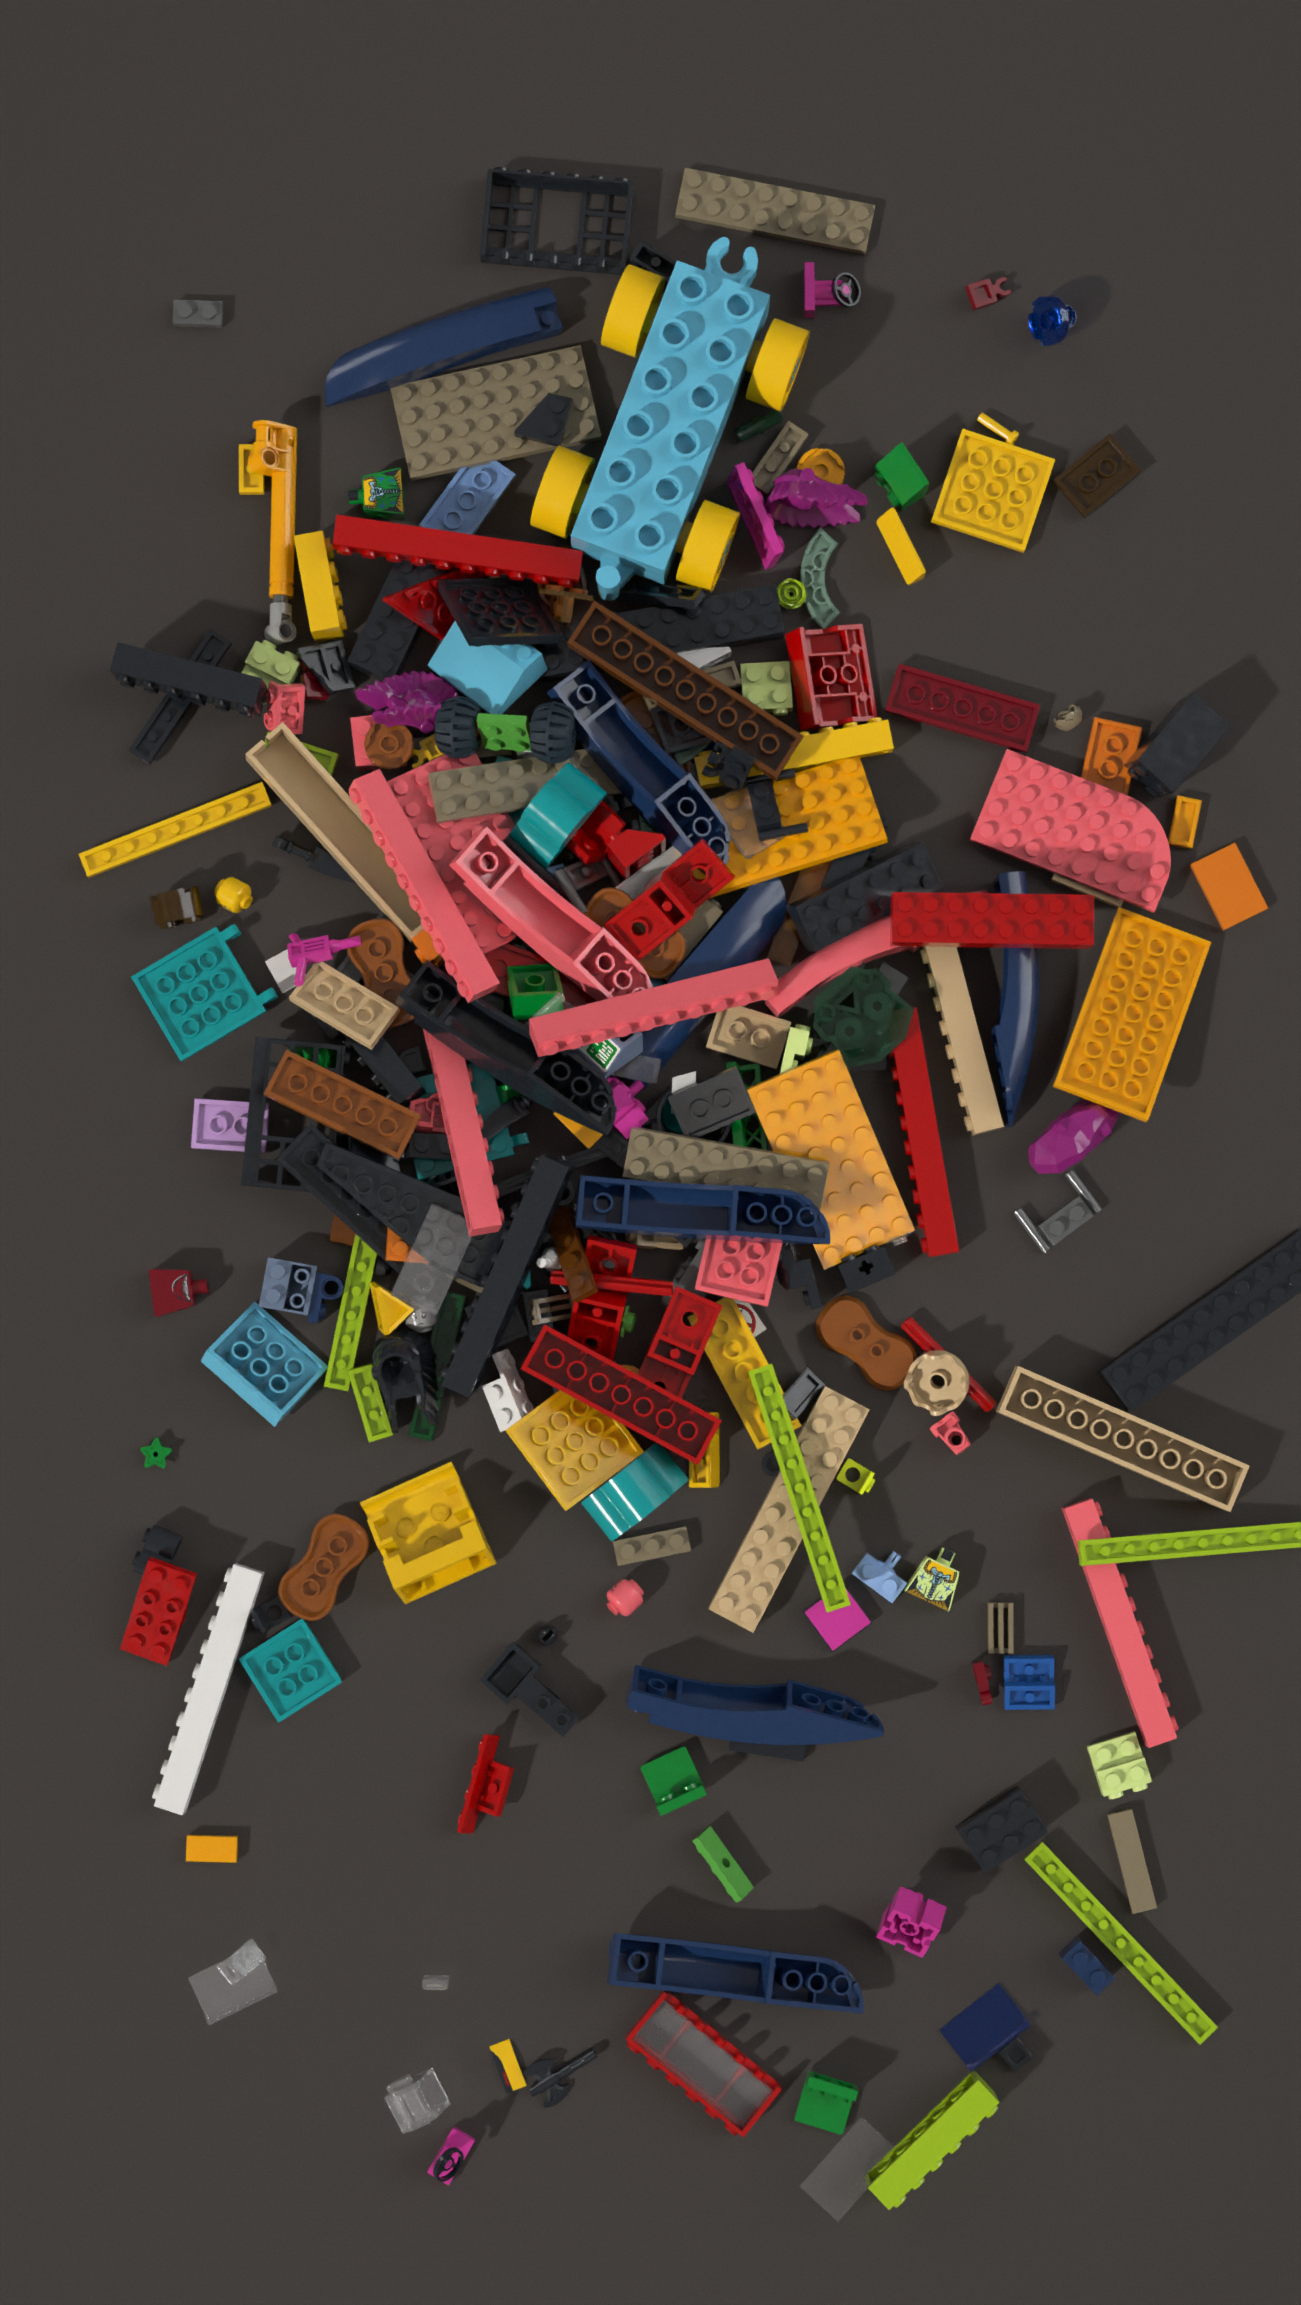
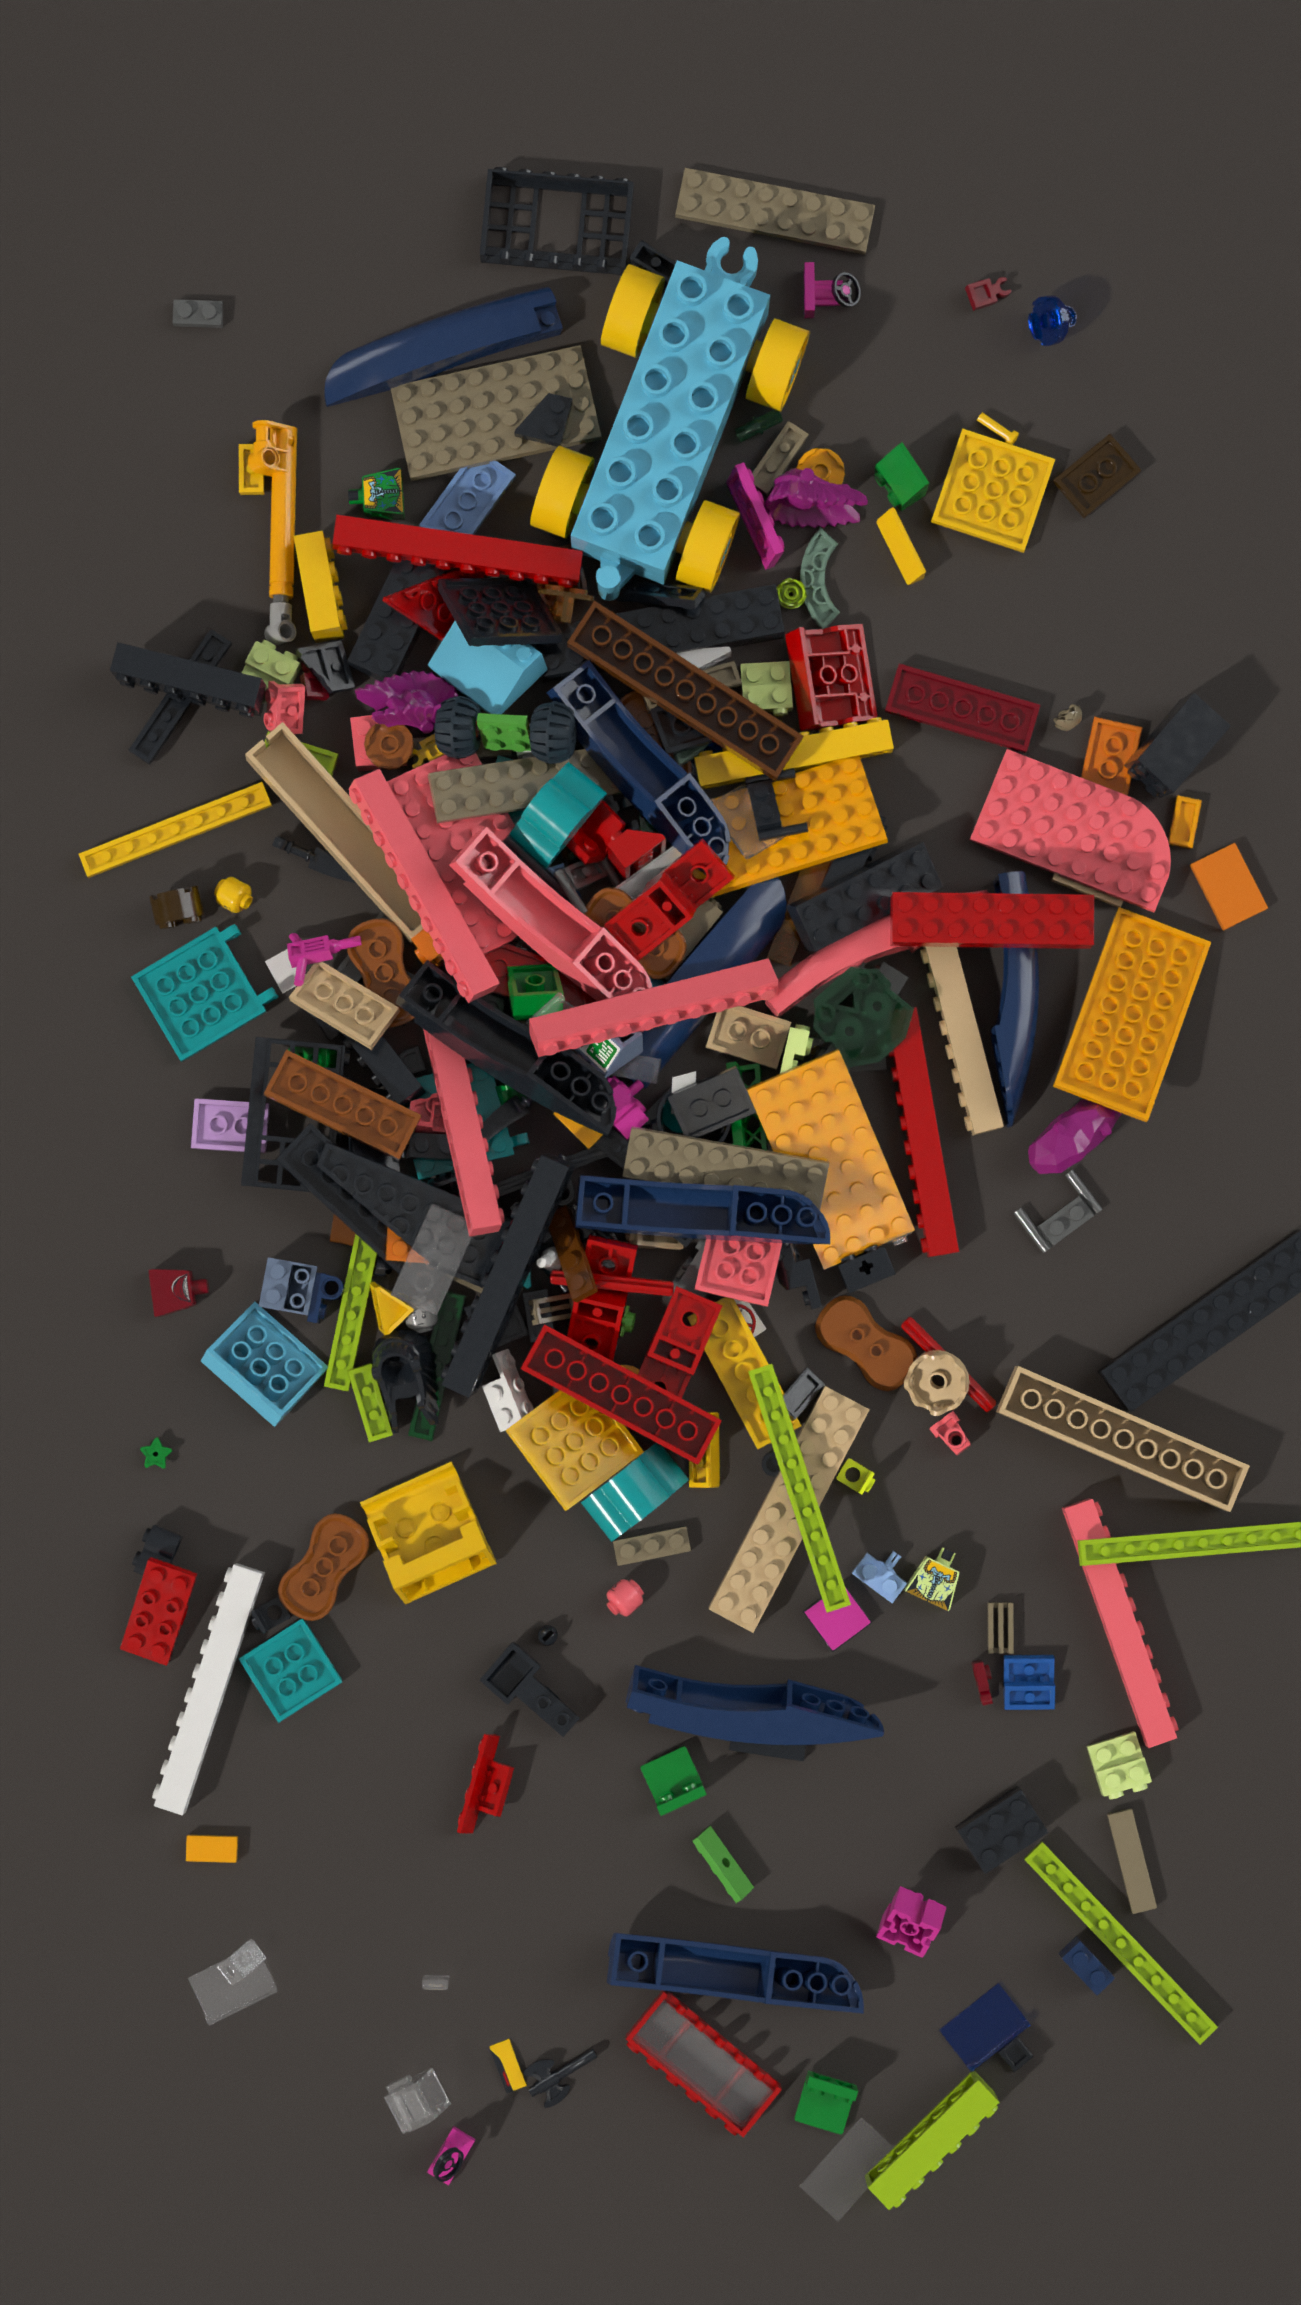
black plate [702,741,756,792] -> none

